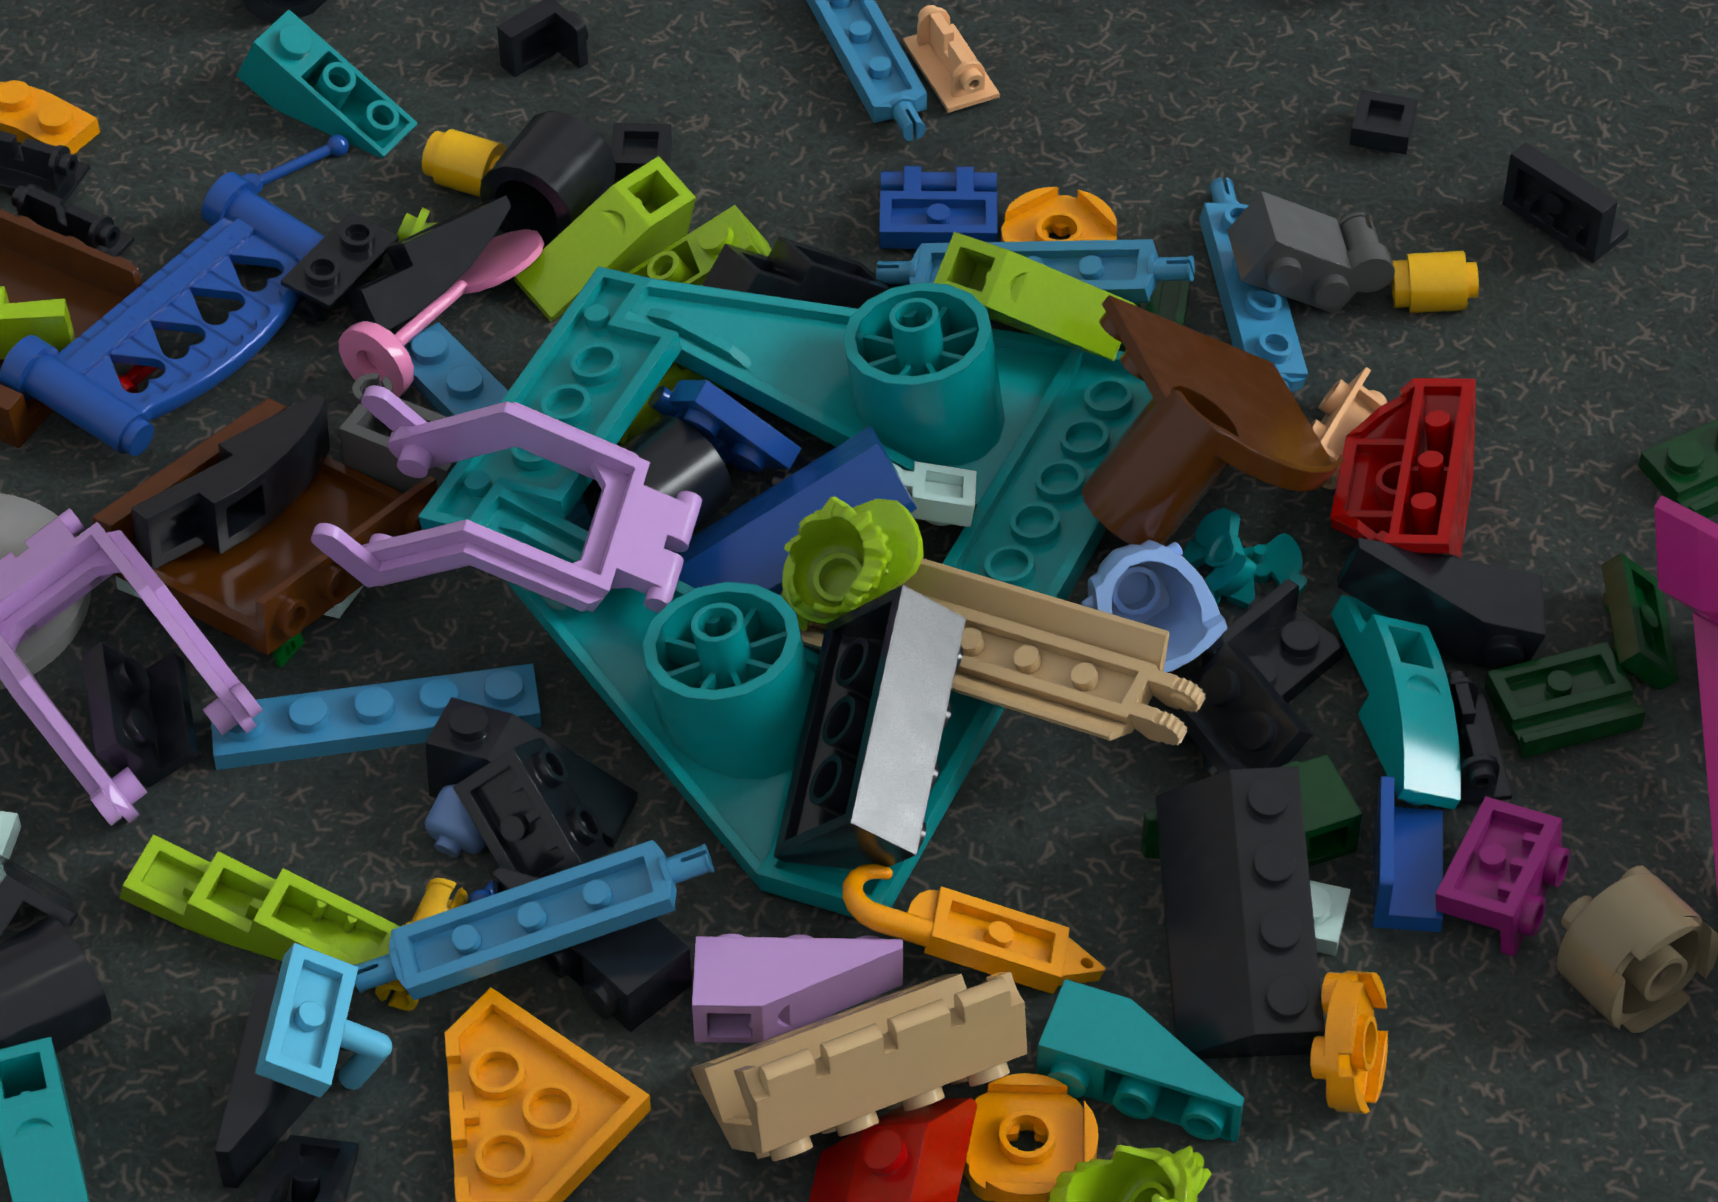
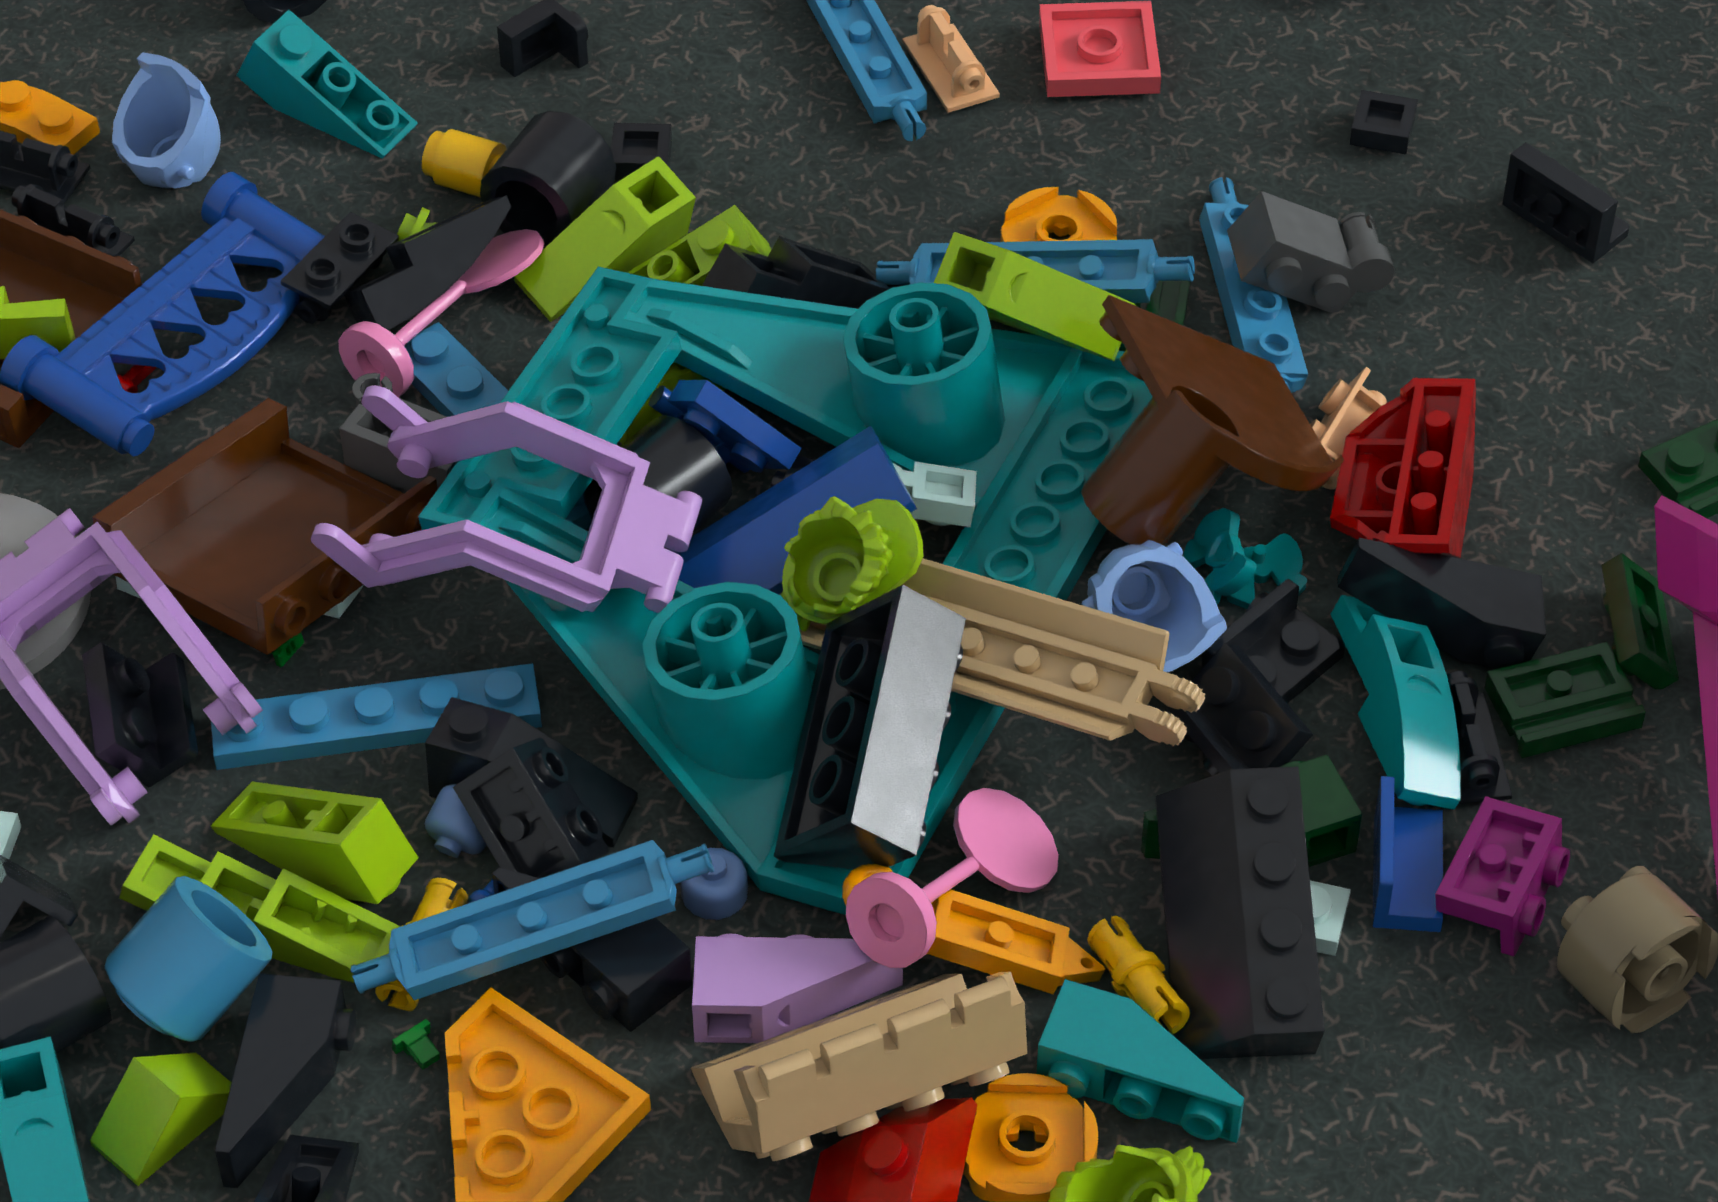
black slope [131,393,330,570] -> none
blue hinge [242,134,349,193] -> none
medium azure plate [255,943,392,1098] -> none
blue plate [879,166,997,249] -> none
light orange plate [1310,971,1388,1114] -> none
yellow brick [1391,251,1479,313] -> none
none -> lime slope [90,1053,232,1186]
none -> dark azure piece [105,876,273,1042]
none -> light blue helmet [112,52,221,189]
none -> lime slope [211,781,419,904]
none -> green piece [392,1019,440,1070]
none -> medium blue piece [680,848,748,920]
none -> bright pink piece [846,788,1059,968]
none -> coral plate [1039,1,1161,97]
none -> yellow pin [1087,916,1190,1035]

